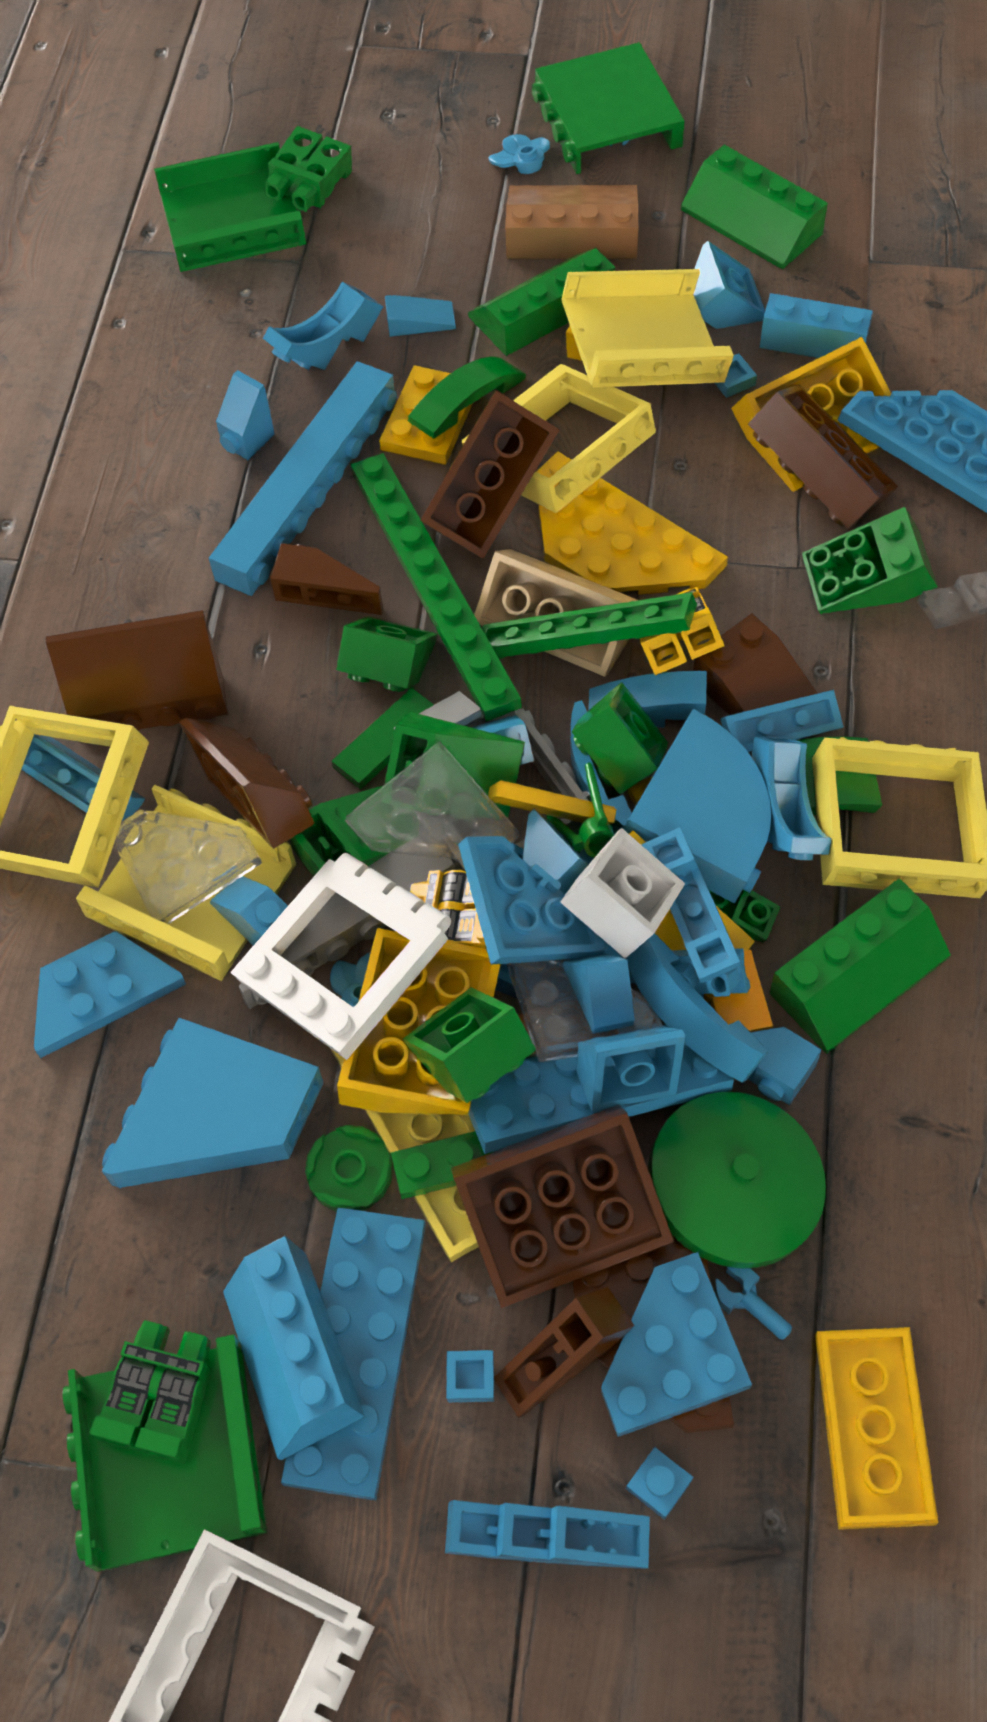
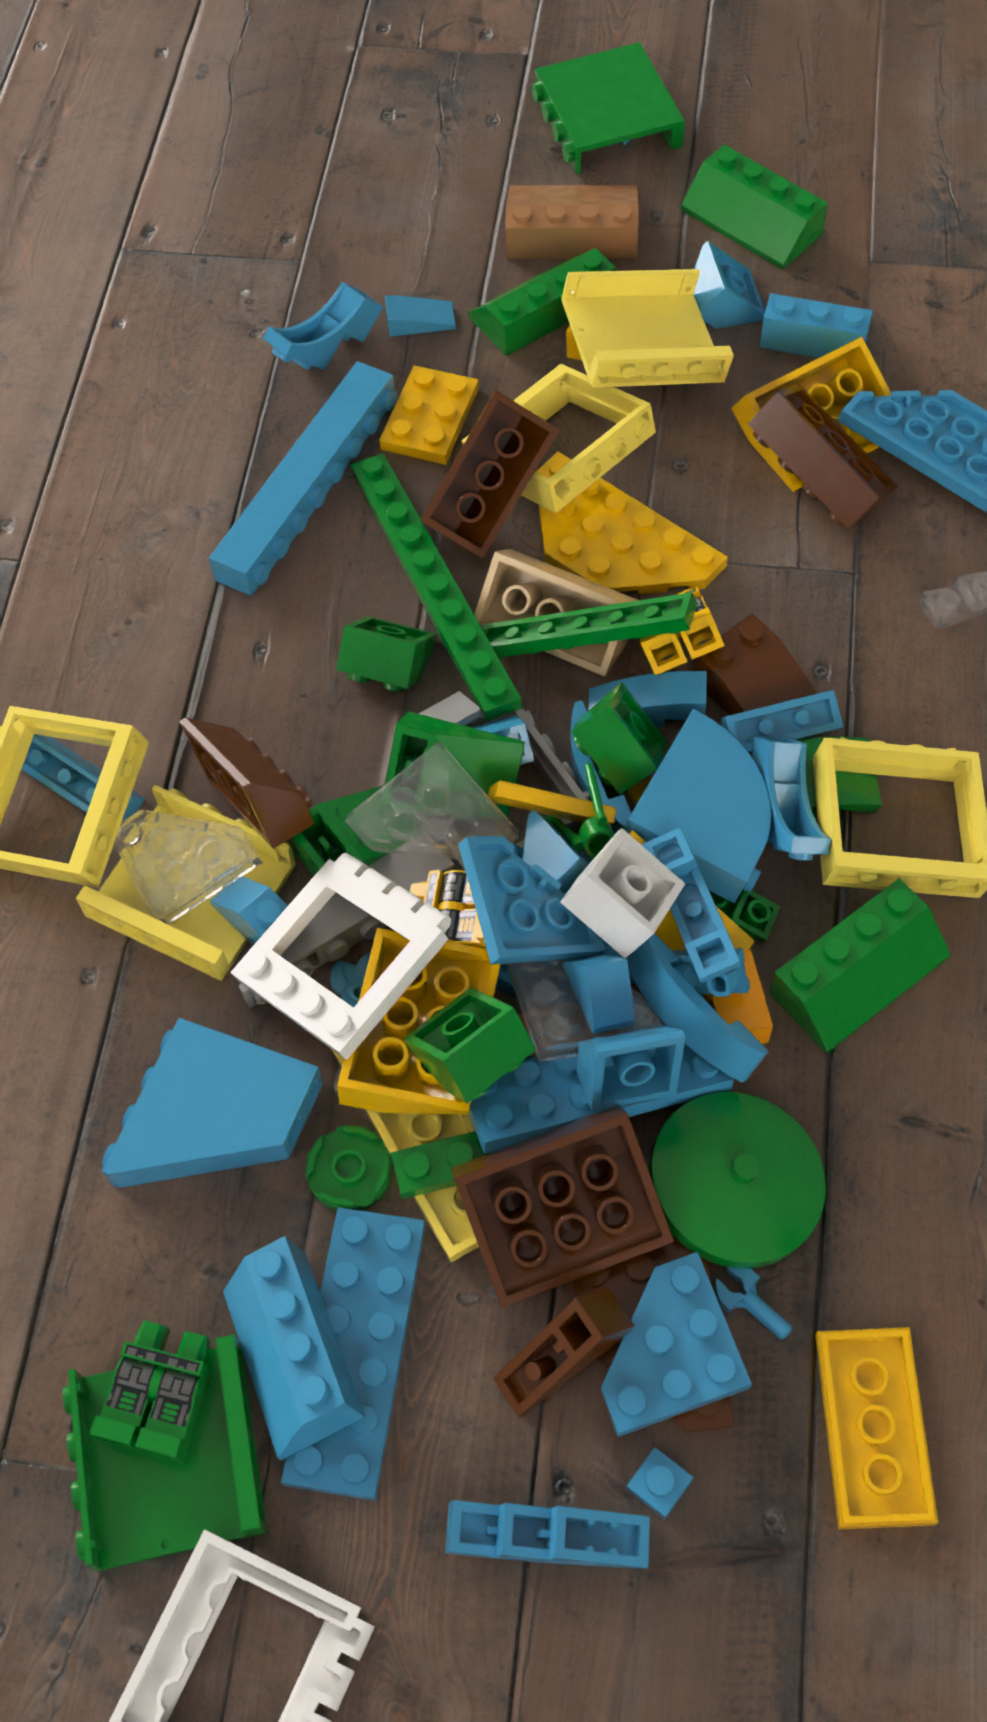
dark azure wing [34,931,186,1058] -> none
reddish brown slope [46,610,228,731] -> none
green panel [154,142,306,272] -> none
dark azure slope [216,370,275,460] -> none
green hips [265,126,352,212] -> none
reddish brown slope [270,543,383,615] -> none
green tile [331,688,434,790] -> none
green slope [408,357,526,439] -> none
dark azure plate [447,1350,494,1403] -> none
dark azure plate [488,134,550,174] -> none
dark azure plate [715,353,757,398] -> none
dark azure slope [748,1027,821,1106] -> none
green slope [802,507,938,614] -> none

